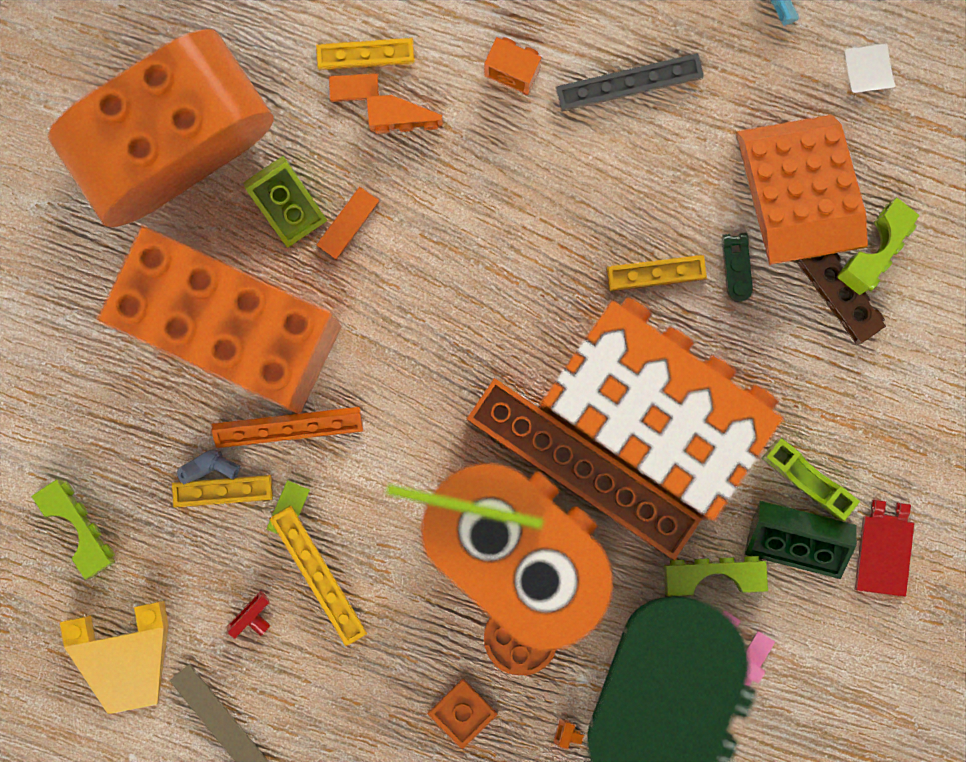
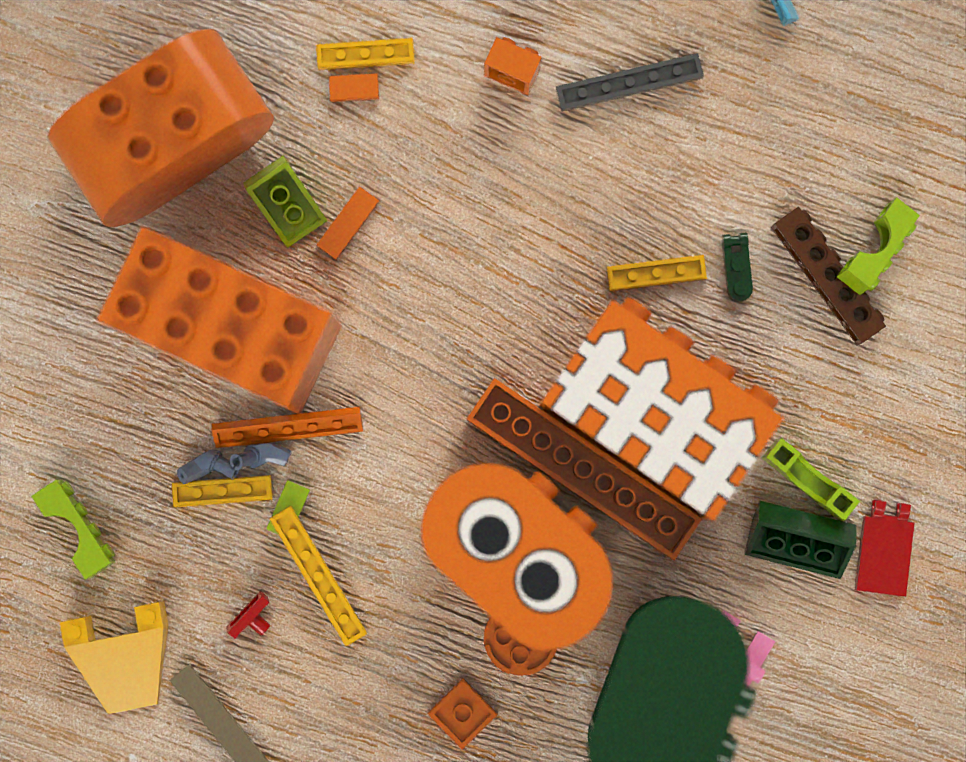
orange slope [367,95,443,134] -> none
lime tile [386,484,544,529] -> none
orange tile [553,718,584,749] -> none
lime arch [664,556,768,596] -> none
orange slope [736,115,868,265] -> none
white sticker [845,44,895,93] -> none
none -> sand blue arm [230,442,292,470]

